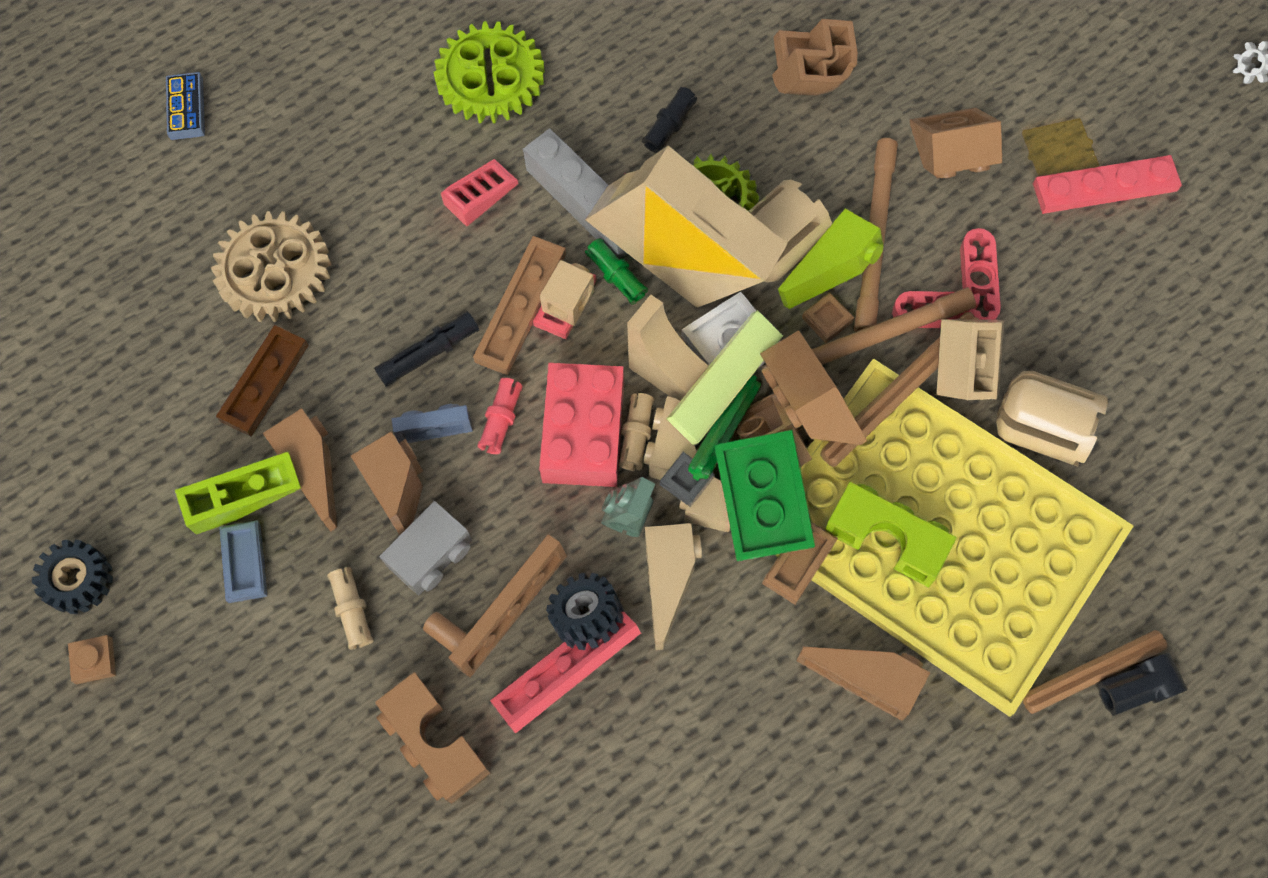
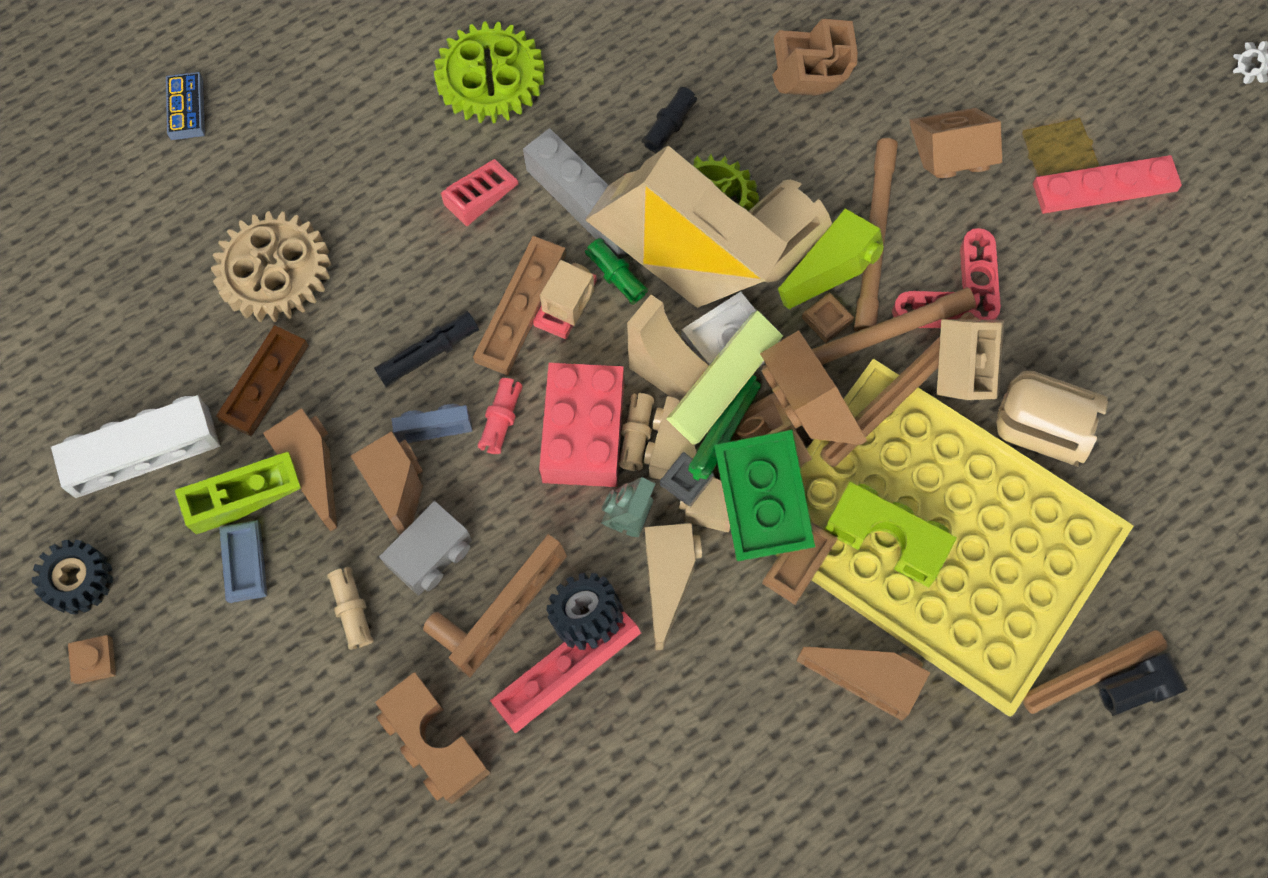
none -> white brick [51,395,220,498]

